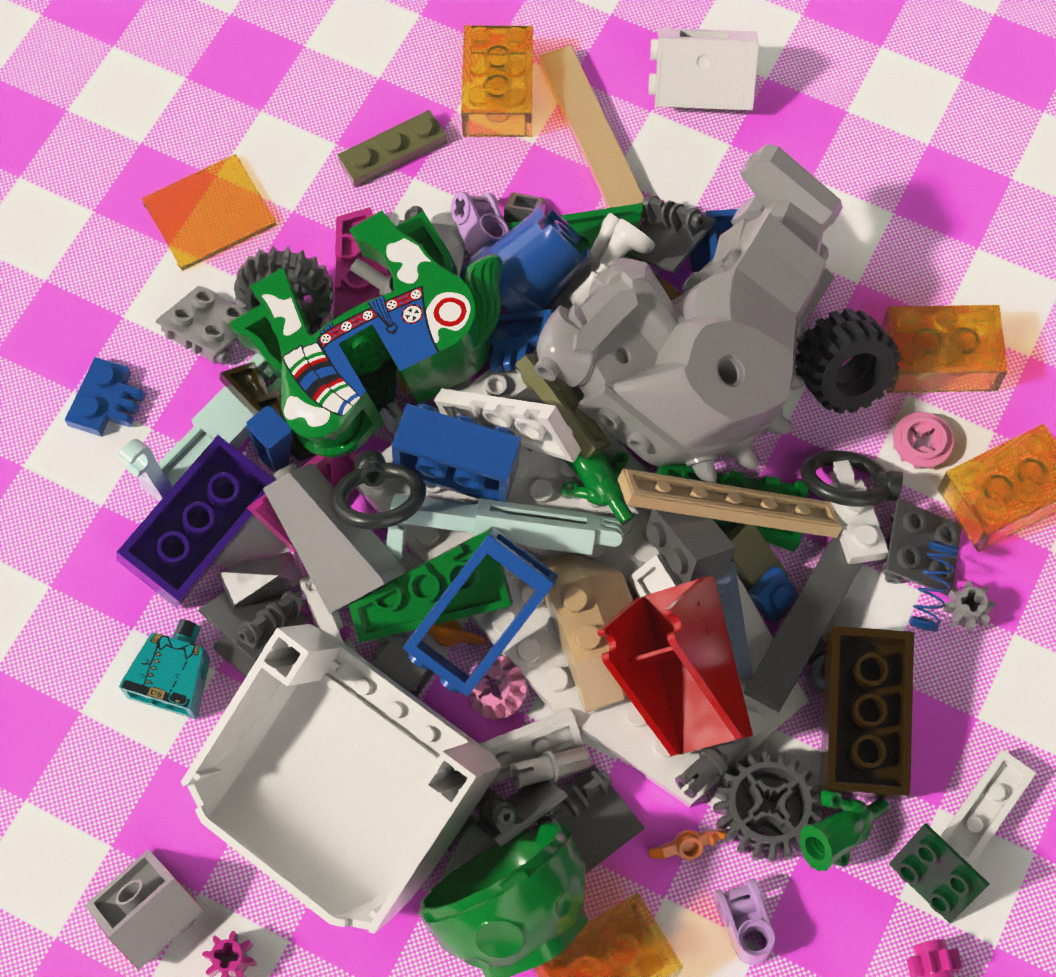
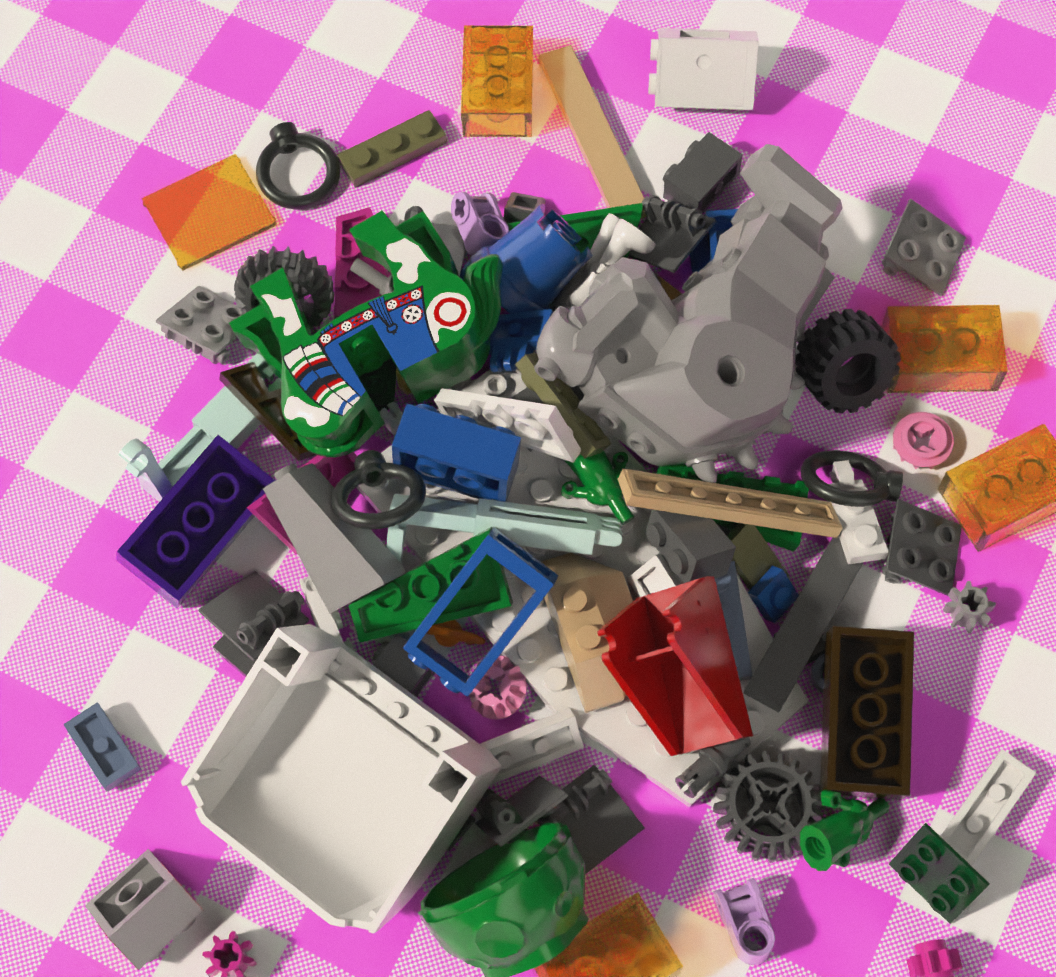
blue hinge [64,357,146,437] -> none
teal torso [119,619,210,720] -> none
flat silver slope [218,551,303,609] -> none
blue slope [246,406,292,473] -> none
white axle [510,746,591,789] -> none
orange piece [648,829,727,860] -> none
blue piece [908,540,960,632] -> none
none -> sand blue plate [63,702,142,792]
none -> pearl dark grey piece [256,122,340,210]
none -> dark grey brick [663,132,743,214]
none -> light grey hinge [882,199,966,296]

